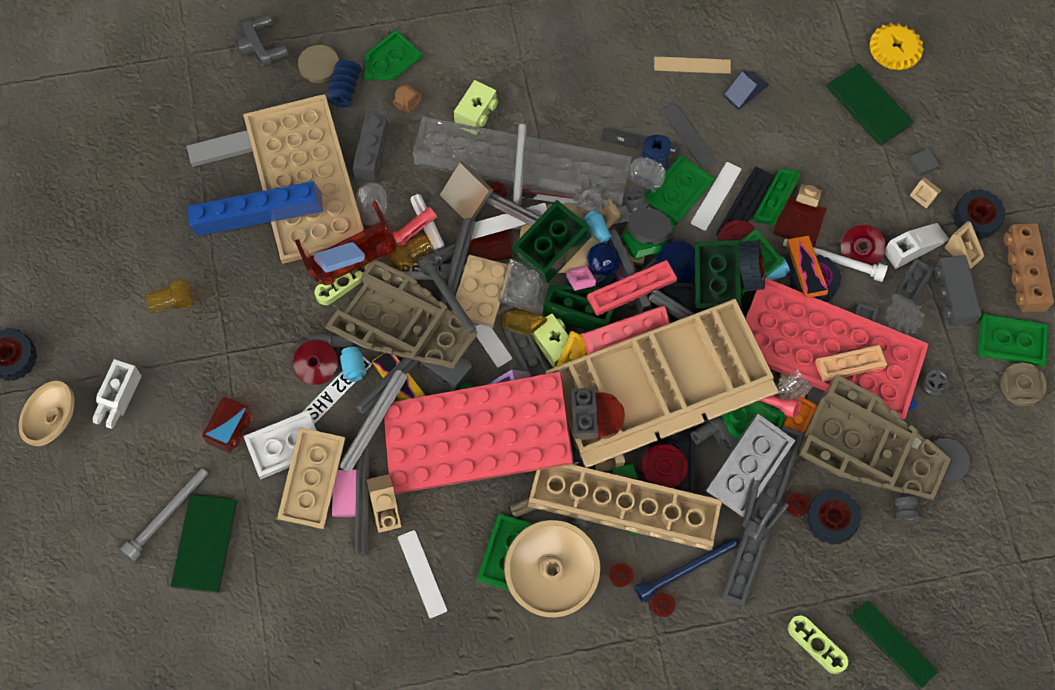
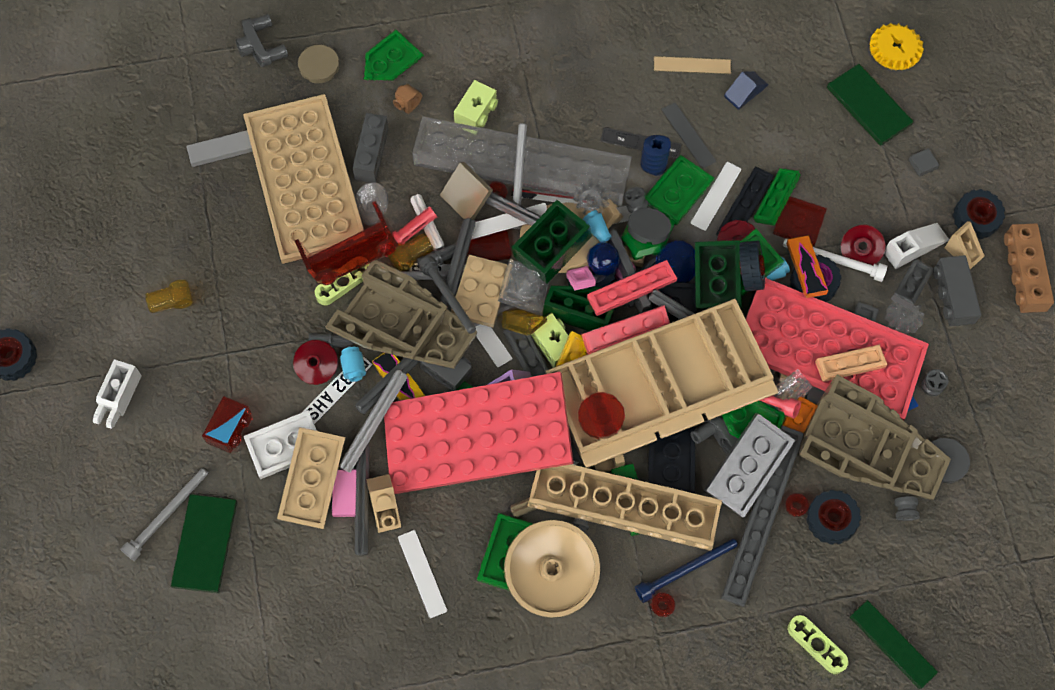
tan dish [19,381,75,446] -> none
blue brick [188,181,323,236] -> none
light blue tile [314,242,365,273] -> none
dark blue piece [326,60,362,108] -> none
flat silver slope [571,388,598,439] -> none
clear red plate [609,563,633,587] -> none
clear gear [628,157,666,191] -> none
dark red tile [641,444,688,489] -> none
dark grey plant [742,480,789,542] -> none
tan plate [796,184,822,207] -> none
tan tile [910,177,941,209] -> none
green tile [977,313,1048,367] -> none
dark tan tile [1000,362,1047,407] -> none

